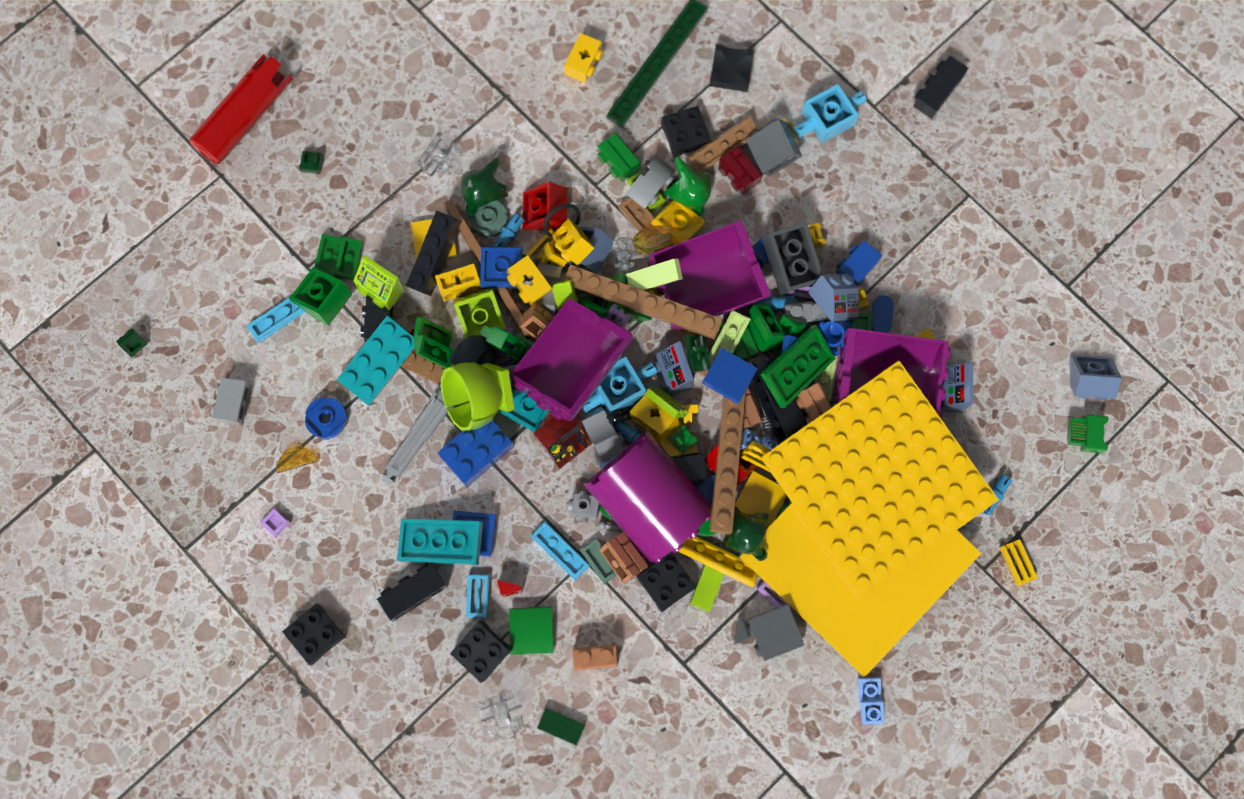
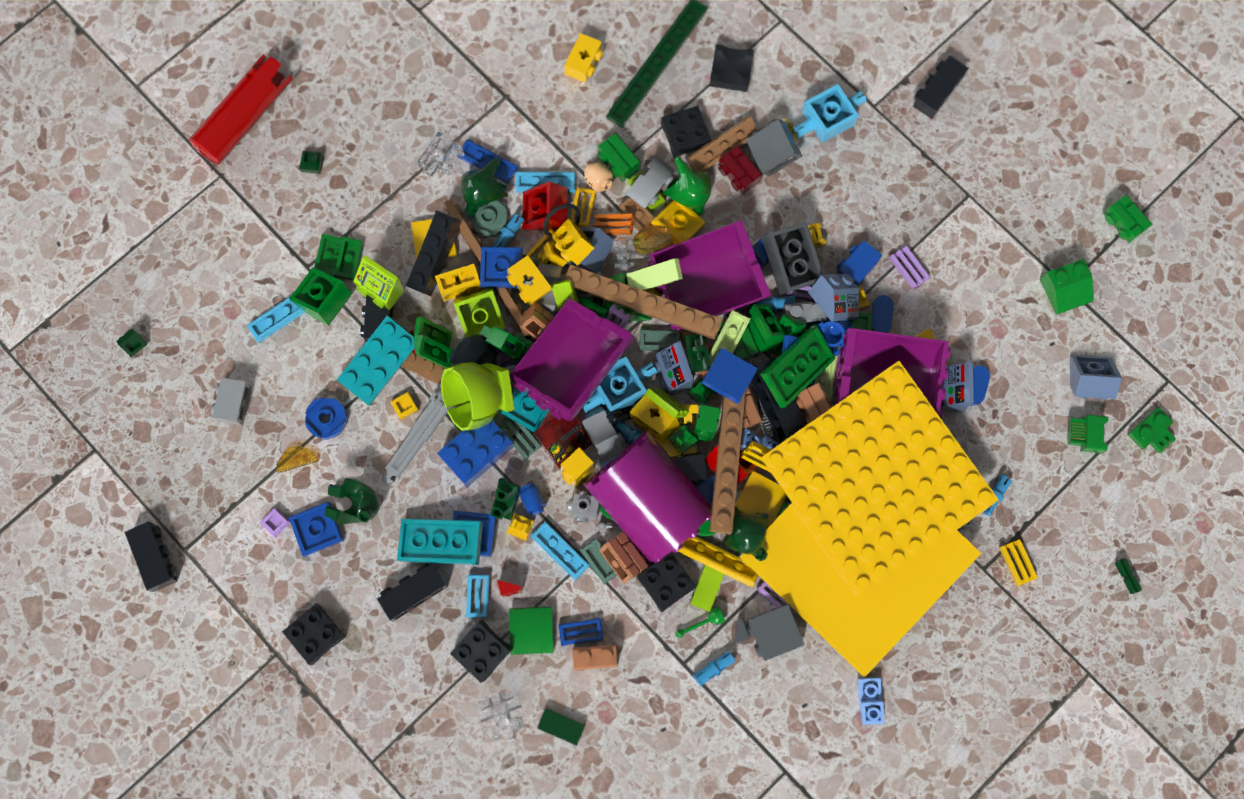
none -> black brick [124,521,177,592]
none -> blue tile [288,502,344,557]
none -> dark green piece [324,478,380,525]
none -> yellow tile [390,392,419,420]
none -> blue tile [457,139,518,185]
none -> dark green hips [491,478,520,520]
none -> sand green tile [499,419,541,460]
none -> yellow tile [506,513,534,541]
none -> medium azure tile [515,172,575,193]
none -> blue brick [519,483,547,516]
none -> blue tile [558,618,604,646]
none -> yellow brick [561,448,594,487]
none -> yellow tile [570,187,596,227]
none -> light nougat head [584,162,613,192]
none -> orange tile [594,214,635,236]
none -> sand green tile [640,329,681,351]
none -> green hinge [675,606,726,638]
none -> green tile [687,378,716,405]
none -> green brick [693,405,721,443]
none -> dark azure pin [693,651,736,687]
none -> lavender tile [889,246,930,290]
none -> blue tile [971,366,990,406]
none -> green slope [1040,259,1094,315]
none -> green brick [1103,194,1153,243]
none -> dark green piece [1115,558,1142,594]
none -> green hinge [1127,407,1176,453]

